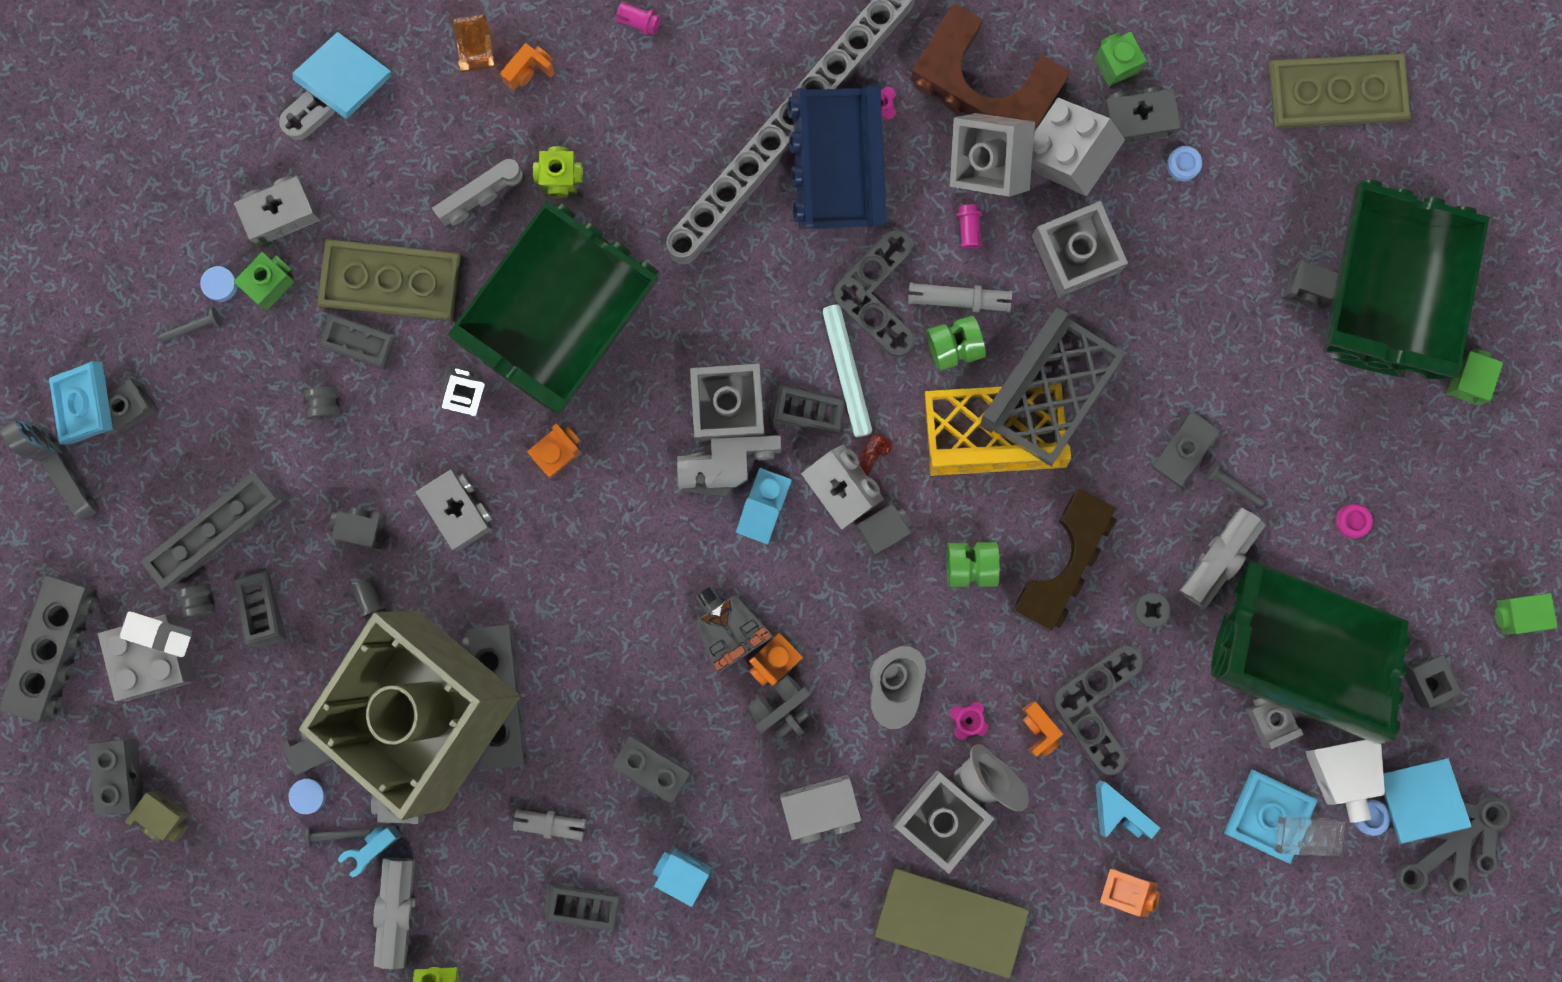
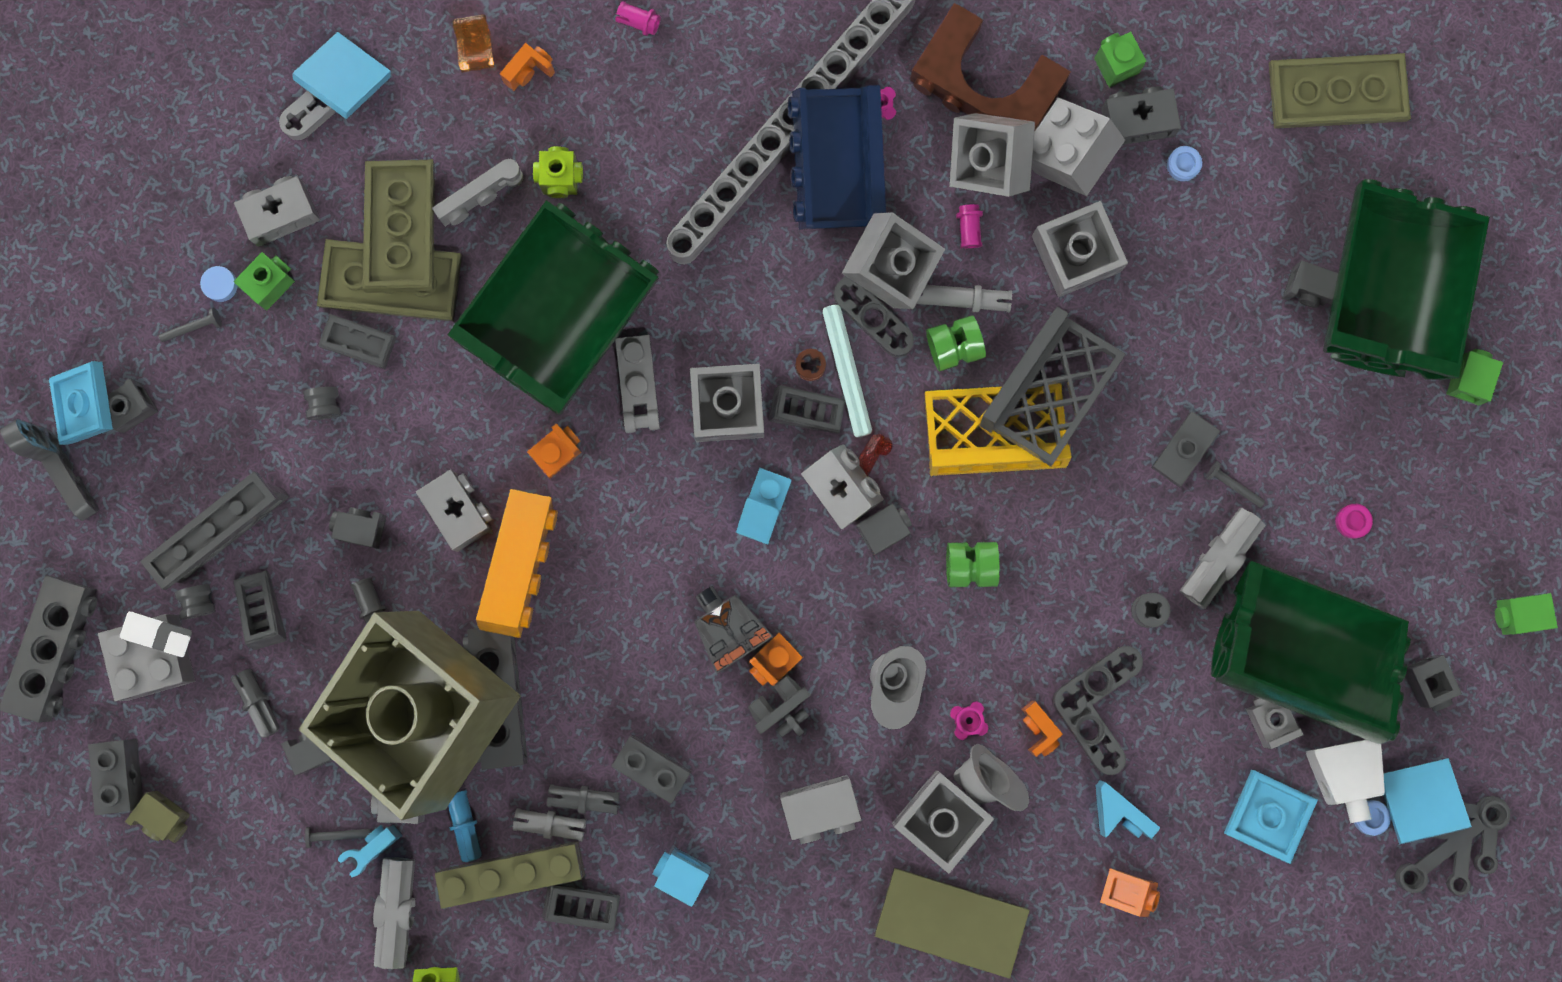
light blue tile [289,778,326,814] -> none
brick [440,363,485,416] -> none
light grey plate [677,436,781,497] -> none
dark brown arch [1011,488,1117,632] -> none
clear plate [1275,816,1346,856] -> none
none -> dark grey axle [231,669,280,738]
none -> olive tile [362,159,435,293]
none -> olive brick [435,841,585,909]
none -> dark azure axle [448,790,482,862]
none -> light orange brick [476,489,558,638]
none -> dark grey pin [547,784,620,815]
none -> light grey plate [615,335,660,433]
none -> copper bush [795,349,826,381]
none -> light grey brick [842,212,945,309]

